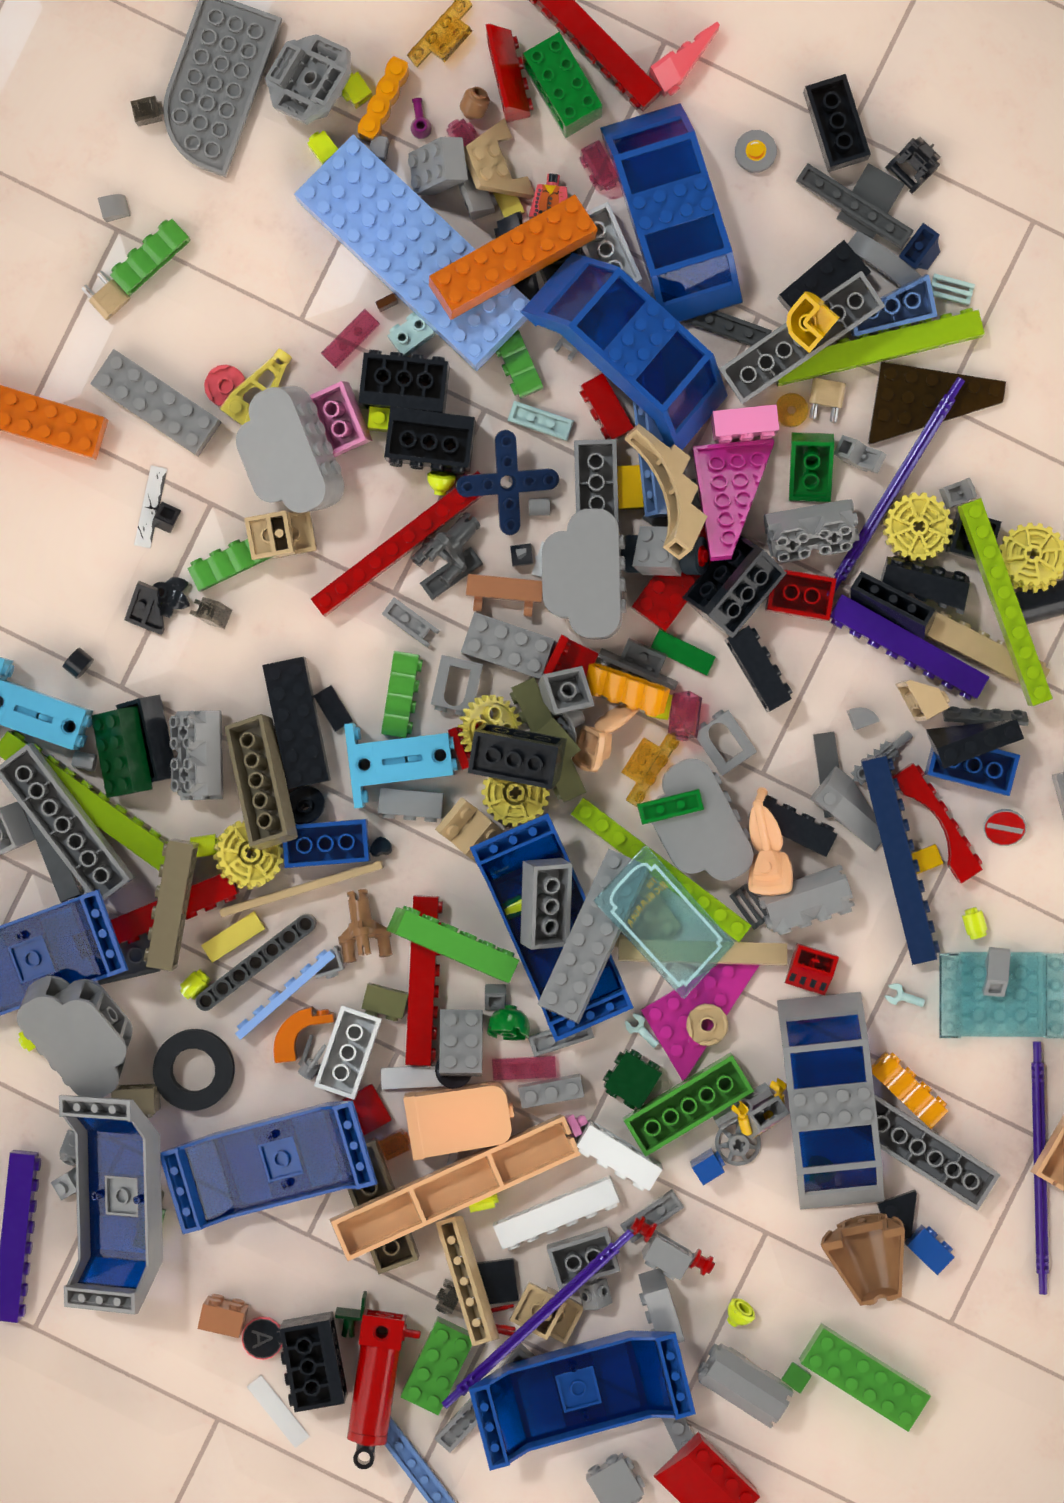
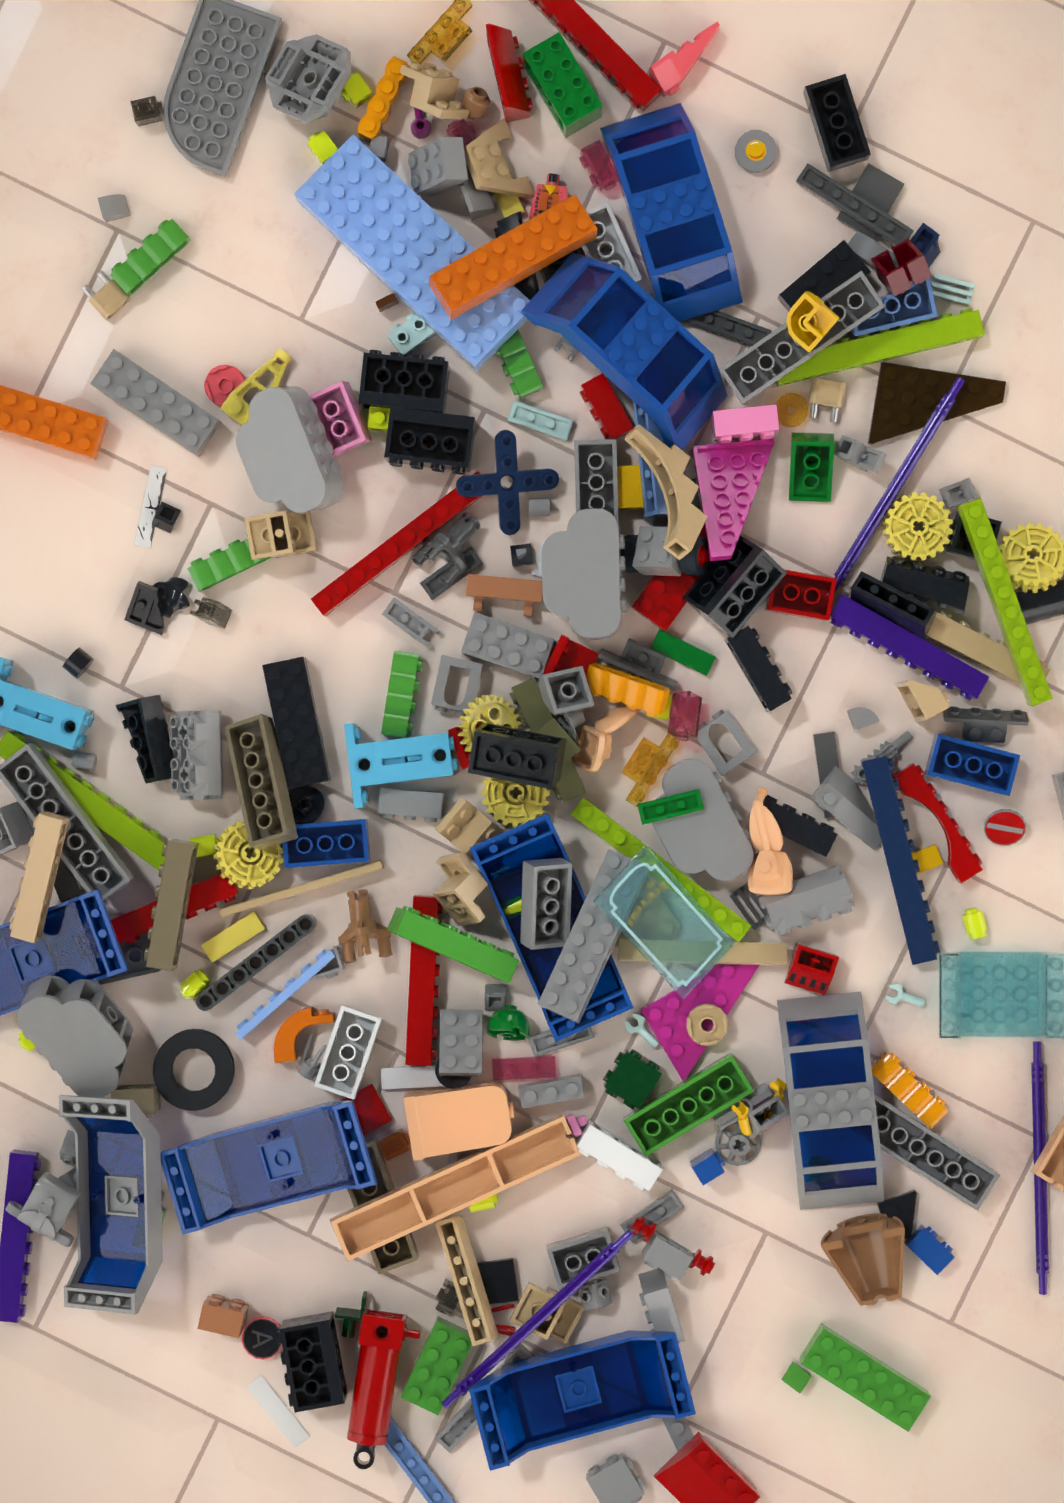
dark green brick [91,706,153,798] -> none
black tile [313,685,353,732] -> none
clear pink tile [321,309,380,369] -> none
olive brick [361,983,409,1021] -> none
black piece [370,837,392,857] -> none
neon yellow brick [427,471,456,496] -> none
white brick [493,1175,620,1250] -> none
light grey brick [697,1343,793,1428] -> none
neon yellow brick [727,1298,755,1327] -> none
light grey brick [764,499,859,563] -> none
black piece [885,137,941,194] -> none
black wedge [925,719,1024,769] -> none
light grey slope [982,947,1011,997] -> none
none -> light grey piece [5,1172,82,1247]
none -> tan brick [9,811,70,943]
none -> tan bracket [400,62,469,119]
none -> tan bracket [433,852,488,926]
none -> dark red piece [871,239,932,296]

